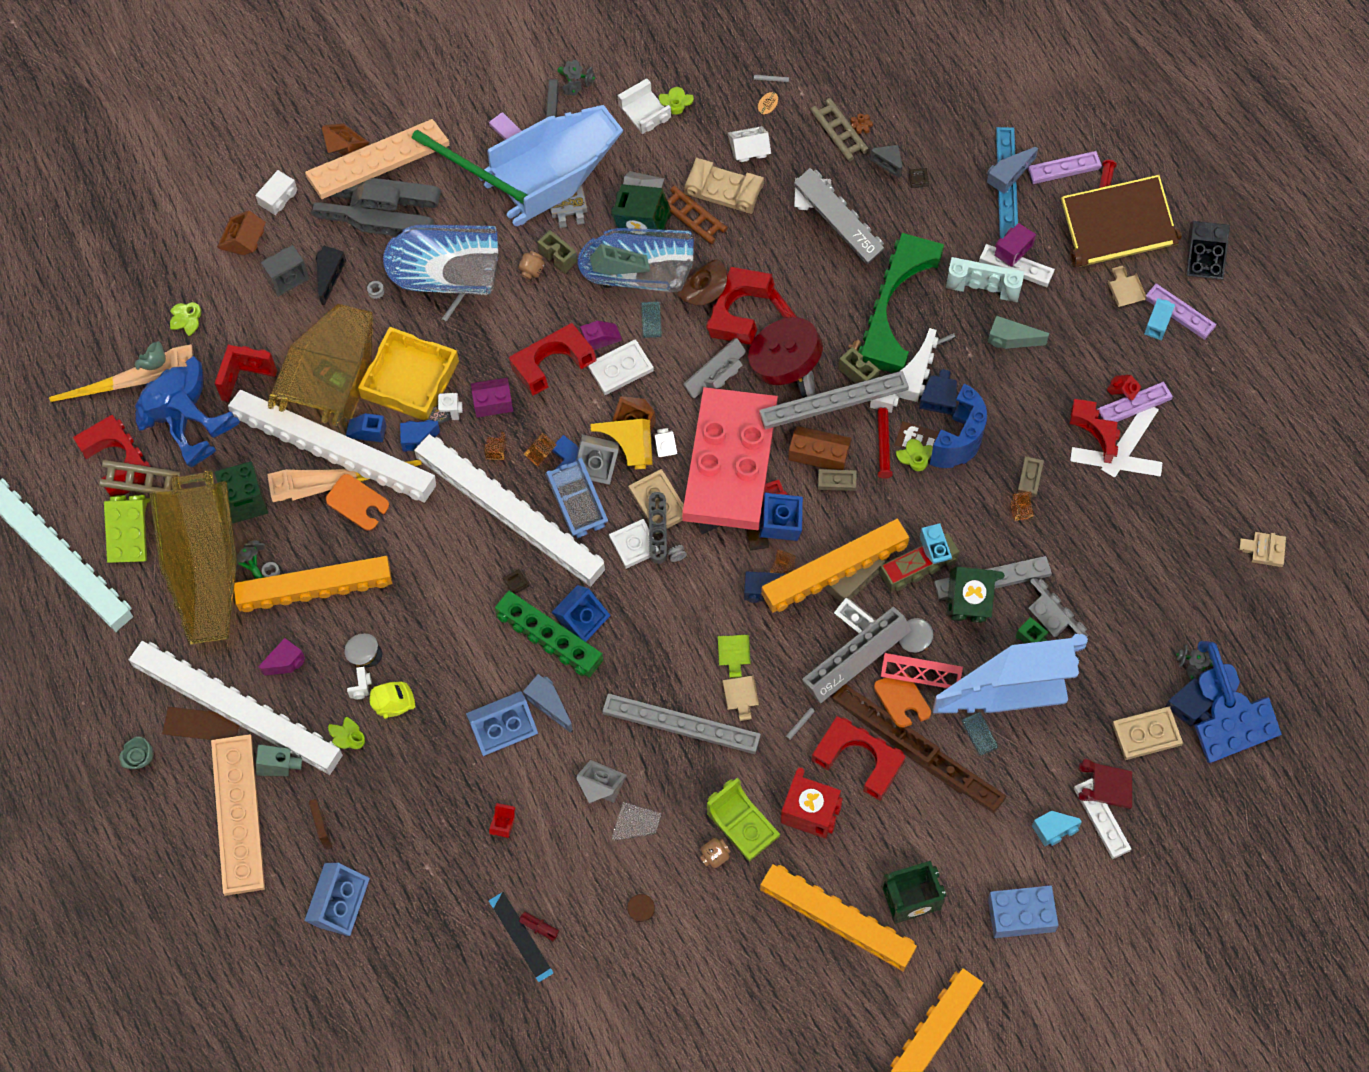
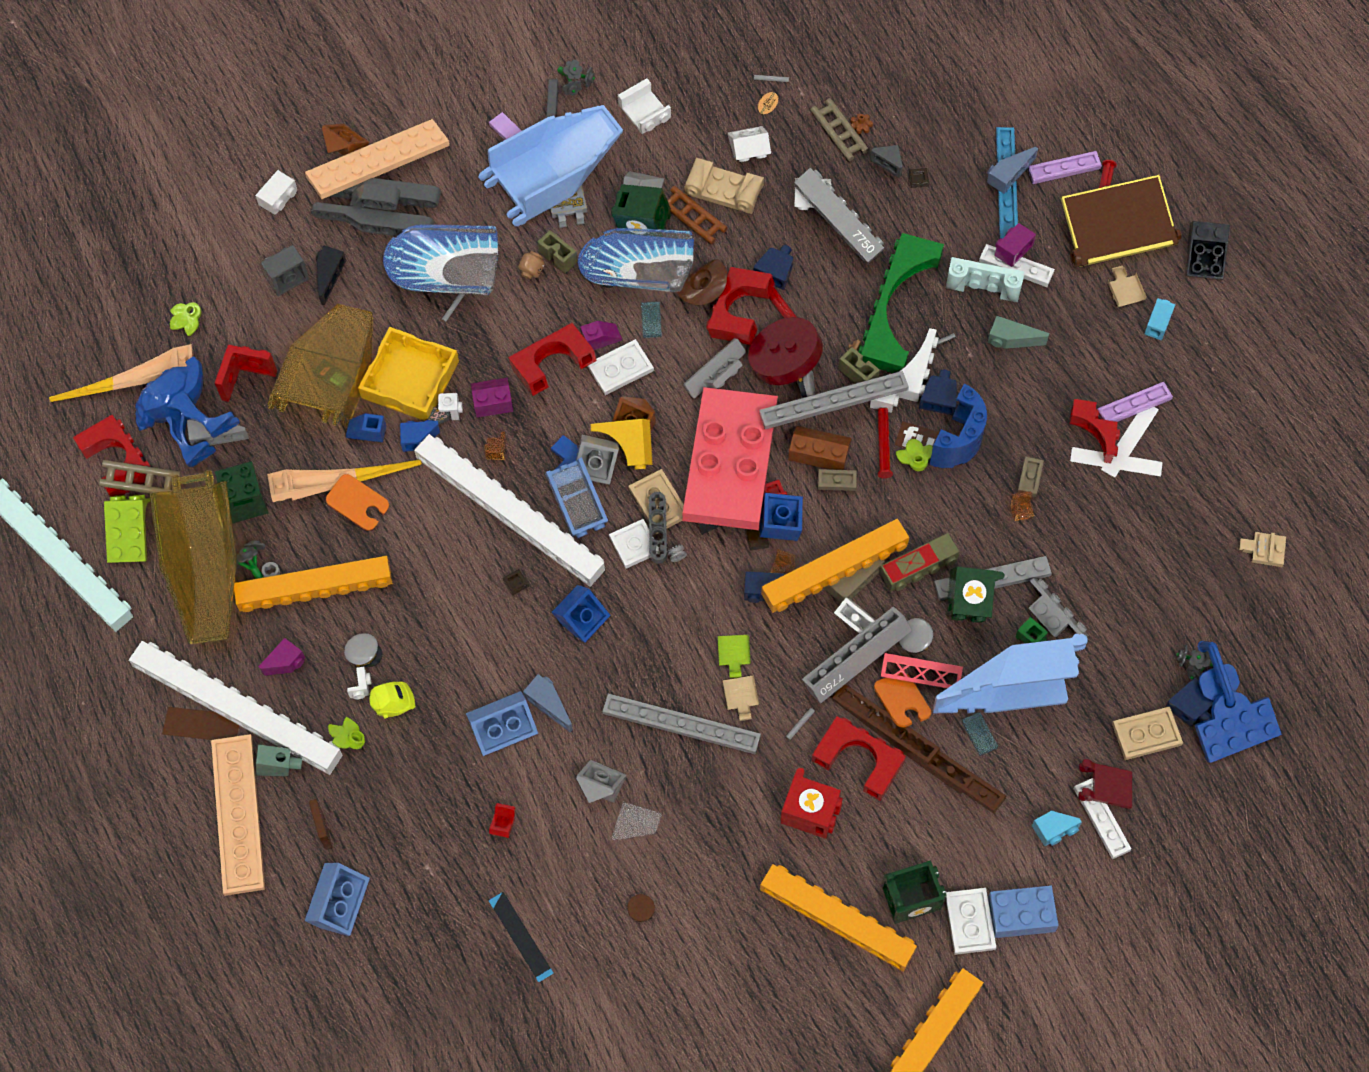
sand green hair [119,736,154,769] -> none
sand green hair [134,341,166,370] -> none
dark orange slope [217,210,266,255] -> none
white brick [228,390,436,503] -> none
light grey bush [367,281,384,299] -> none
green piece [412,130,528,205] -> none
green brick [495,590,603,678] -> none
dark red axle [519,912,560,942] -> none
clear orange panel [524,433,556,466] -> none
sand green slope [590,244,650,275] -> none
white bracket [653,428,677,457] -> none
lime plate [659,87,694,115] -> none
medium nougat head [700,838,731,868] -> none
lime bracket [707,778,780,862] -> none
medium azure slope [920,523,952,564] -> none
red bracket [1107,374,1141,400] -> none
lavender tile [1146,284,1216,340] -> none
none -> light grey slope [187,420,249,446]
none -> dark blue torso [753,245,794,290]
none -> white plate [945,888,996,955]

